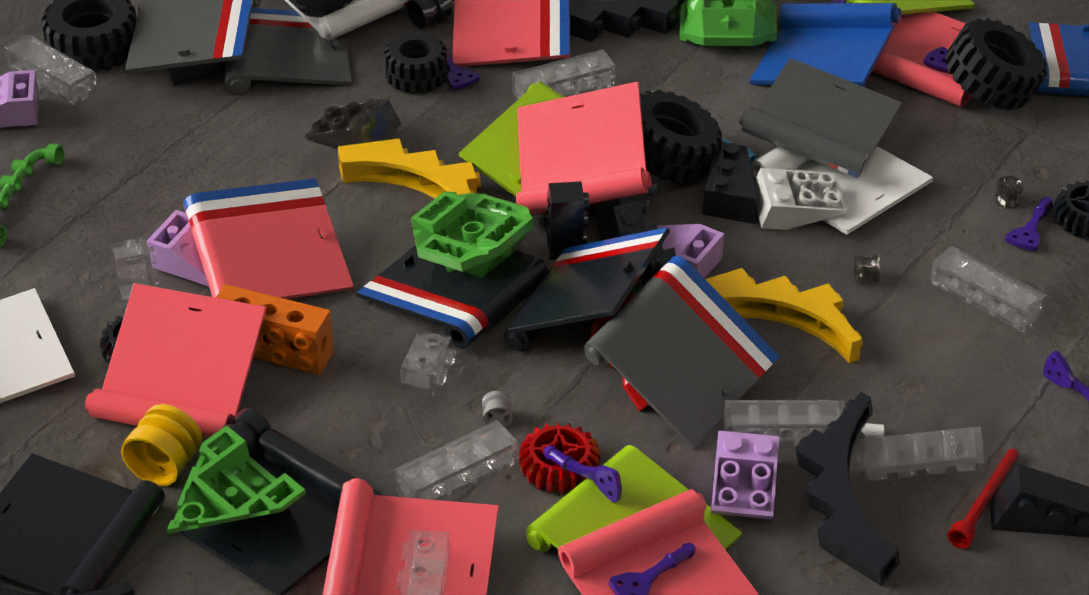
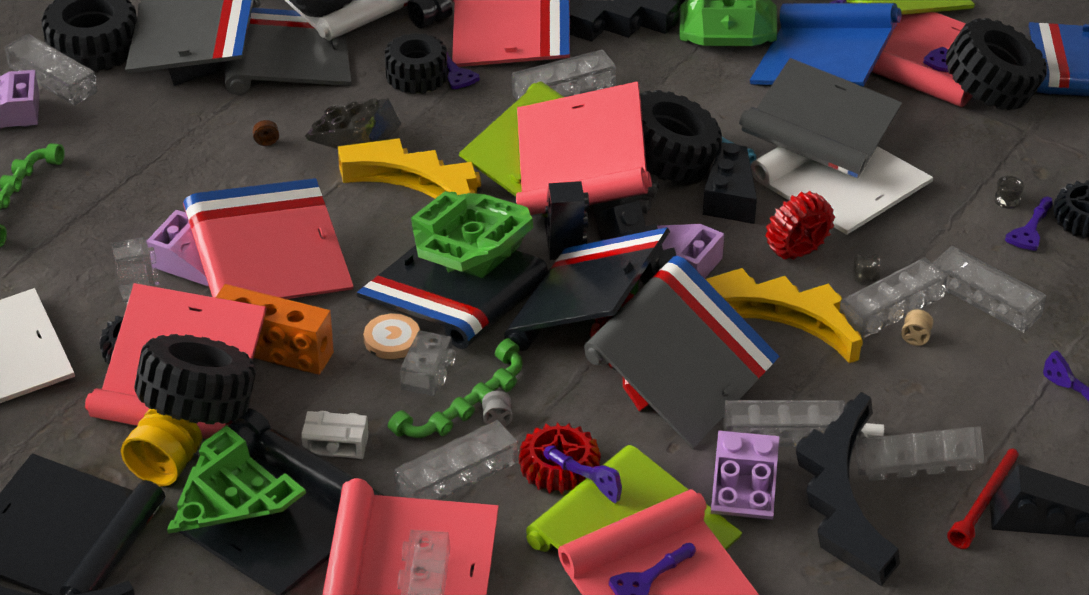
white slope [754,168,847,230] -> none
none -> black tyre [134,334,256,424]
none -> reddish brown tile [253,120,279,146]
none -> white brick [301,411,368,459]
none -> light nougat tile [363,313,421,359]
none -> bright green bar [388,338,523,438]
none -> red gear [765,191,836,260]
none -> clear brick [839,257,948,339]
none -> tan wheel [901,309,933,346]

